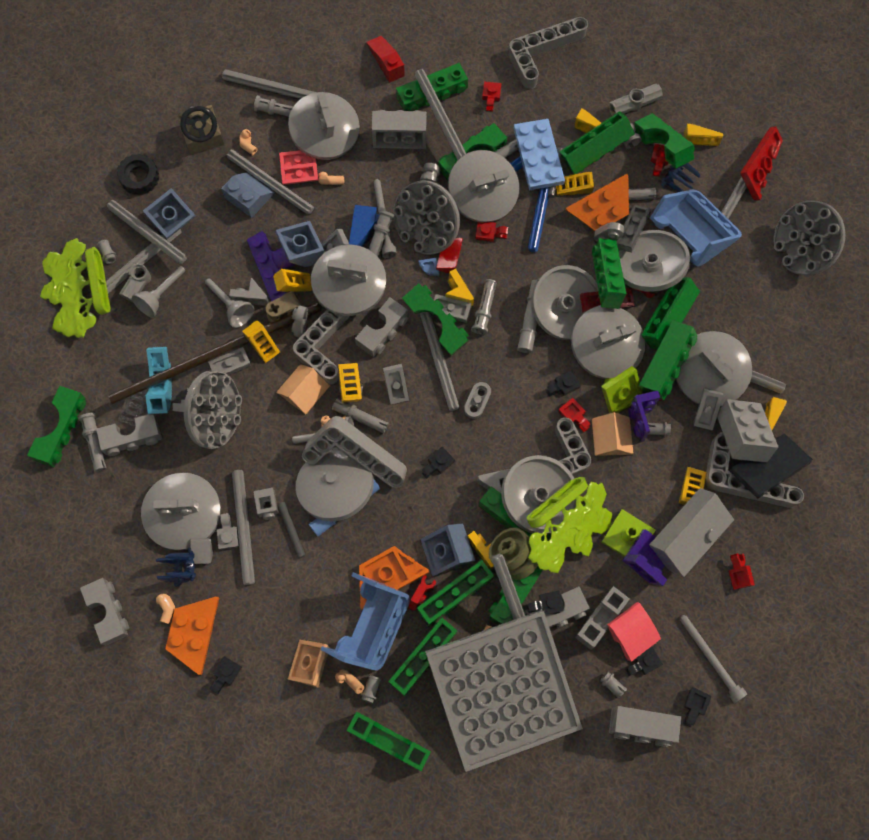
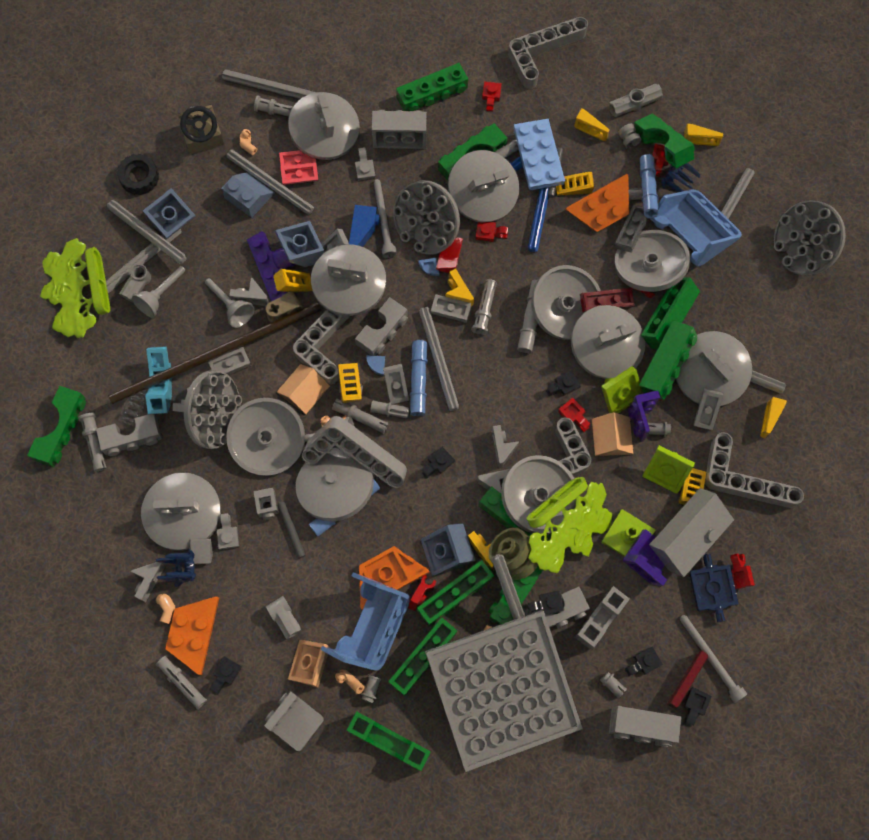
light grey arch [80,578,129,646] -> none
light grey pin [97,240,117,264] -> none
light grey axle [232,470,255,585] -> none
yellow slope [242,321,280,363] -> none
light grey plate [292,305,308,338] -> none
light nougat arm [318,172,344,185] -> none
red slope [366,36,405,83] -> none
light grey pin [368,210,395,257] -> none
green arch [402,283,469,356] -> none
light grey axle [415,69,466,160] -> none
light grey wheel [420,163,441,183] -> none
light grey plate [464,382,491,419] -> none
green brick [559,111,635,175] -> none
green brick [592,238,626,309] -> none
light grey plate [594,222,624,241] -> none
coral slope [607,602,661,662] -> none
light grey brick [717,399,779,462] -> none
black tile [730,433,813,499] -> none
red wing [740,126,783,201] -> none
none -> light grey slope [131,562,165,602]
none -> light grey pin [156,656,207,709]
none -> light grey dish [226,398,305,475]
none -> light grey bracket [264,692,324,751]
none -> light grey piece [266,596,302,639]
none -> light grey plate [355,147,375,181]
none -> medium blue tile [366,355,385,376]
none -> light grey axle [370,400,409,418]
none -> medium blue piece [410,340,428,416]
none -> light grey slope [492,425,519,468]
none -> medium blue piece [640,154,659,218]
none -> lime tile [642,445,695,494]
none -> dark red tile [667,651,709,708]
none -> dark blue plate [689,554,739,623]

